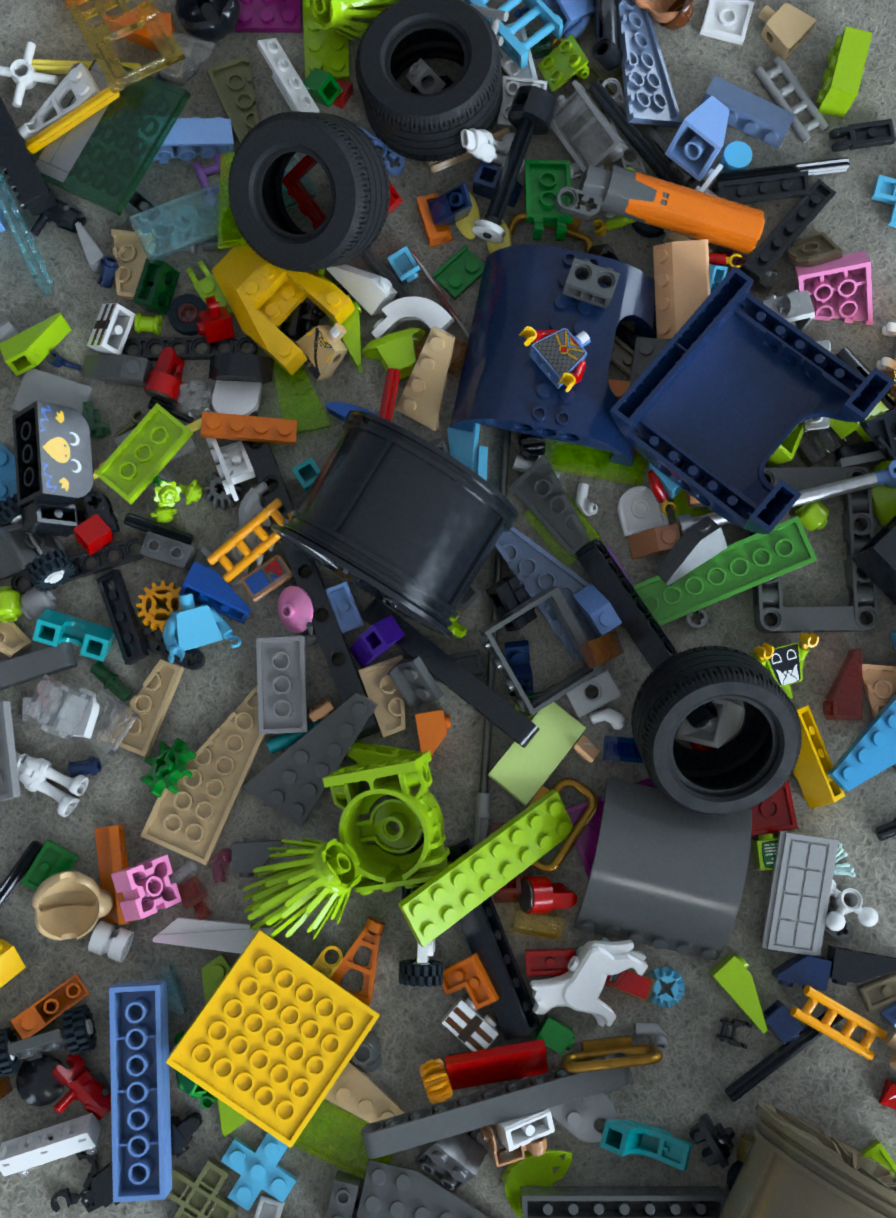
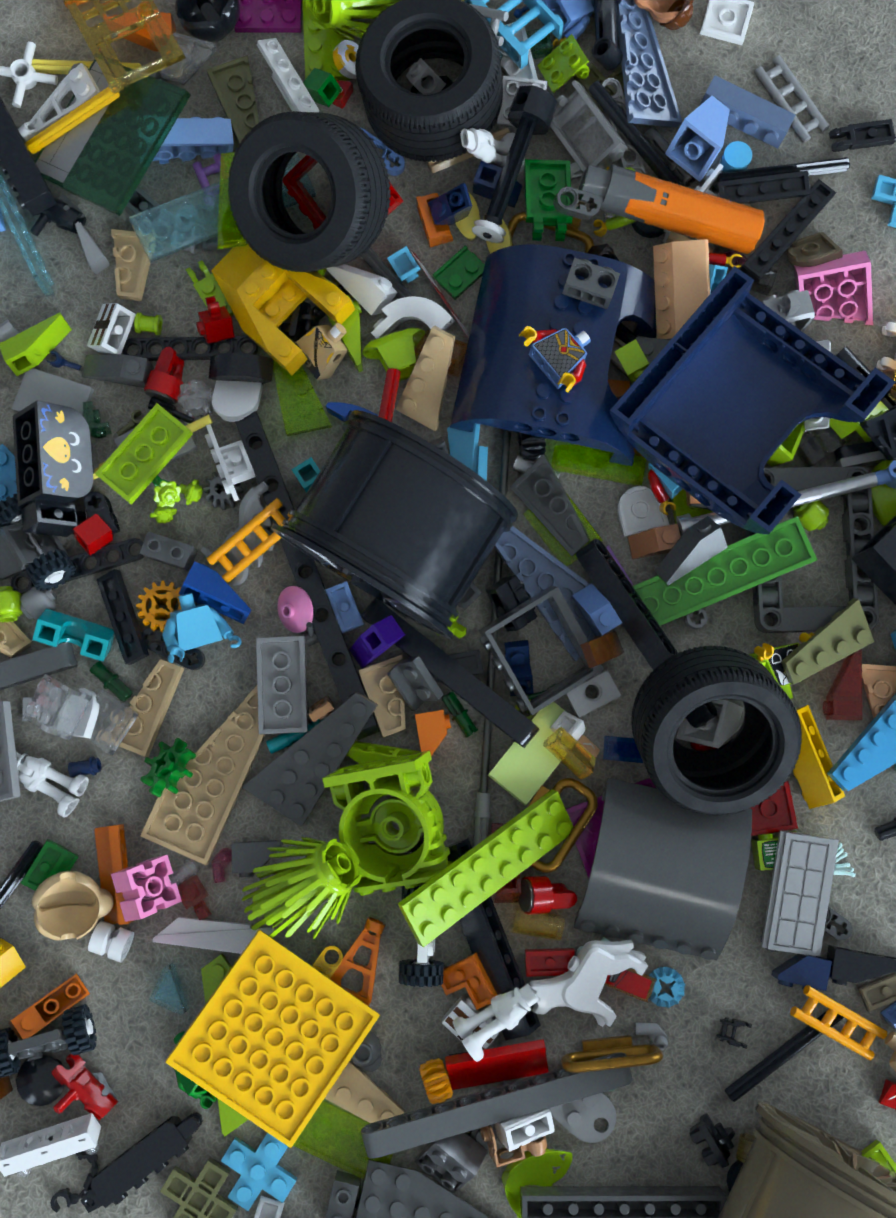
dark blue pin [97,256,119,288] -> none
medium blue brick [109,979,172,1203] -> none
black axle [124,513,194,545] -> none
dark green brick [132,258,180,316] -> none
black bush [168,294,208,336] -> none
orange plate [200,411,297,445] -> none
slope [241,554,294,602] -> none
green brick [535,1013,575,1055] -> none
white arm [575,483,598,516] -> none
white arm [589,708,625,730] -> none
teal arch [600,1119,693,1171] -> none
lime slope [708,952,768,1033] -> none
tan torso [758,3,817,61] -> none
dark blue brick [763,1000,803,1044] -> none
lime brick [816,26,873,118] -> none
white piece [825,880,878,931] -> none
none -> piece [333,40,358,79]
none -> dark green axle [442,692,478,738]
none -> white piece [453,984,539,1062]
none -> clear yellow brick [543,727,596,779]
none -> white slope [550,711,586,747]
none -> lime brick [614,339,649,384]
none -> olive wing [781,598,874,684]

